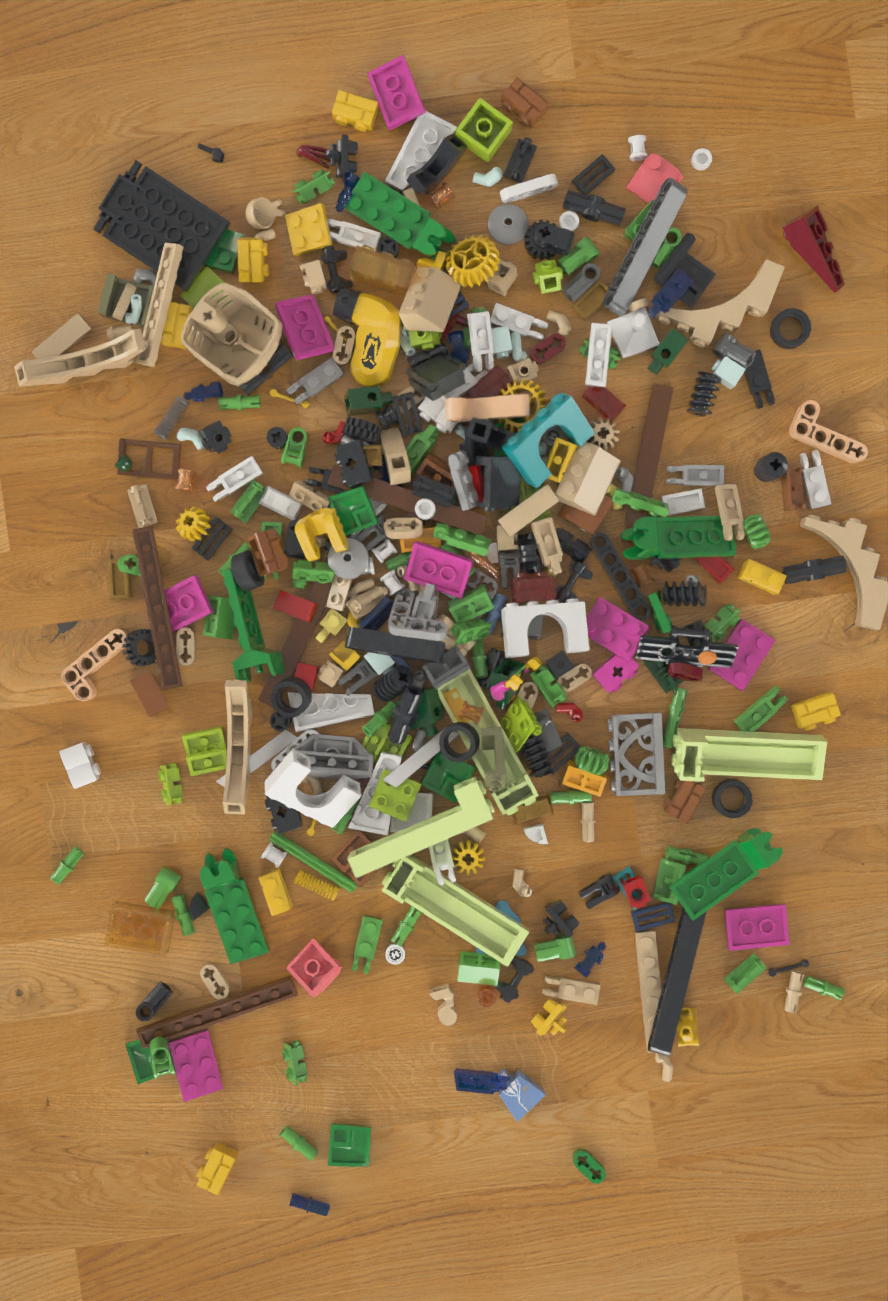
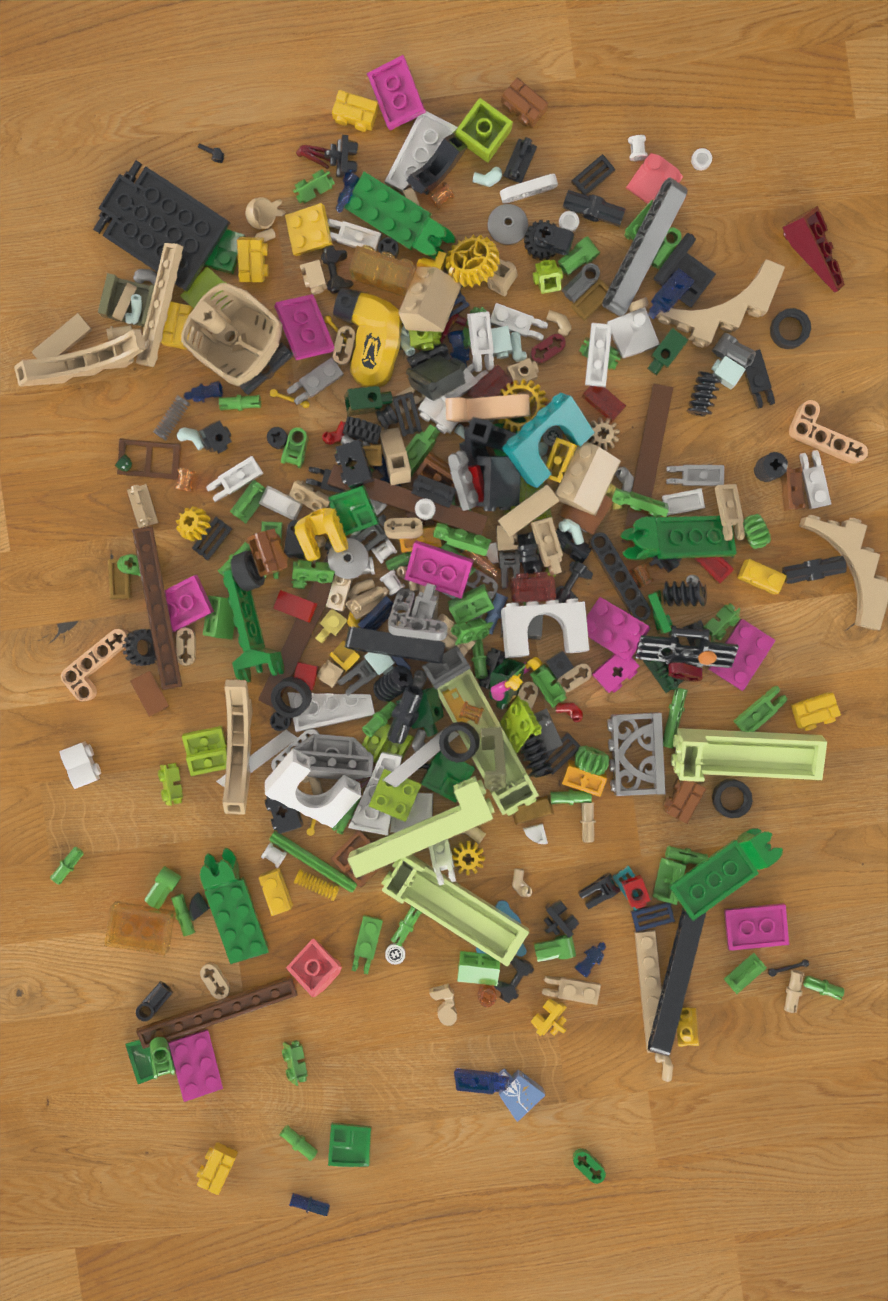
none -> light aqua arm [558,519,584,545]

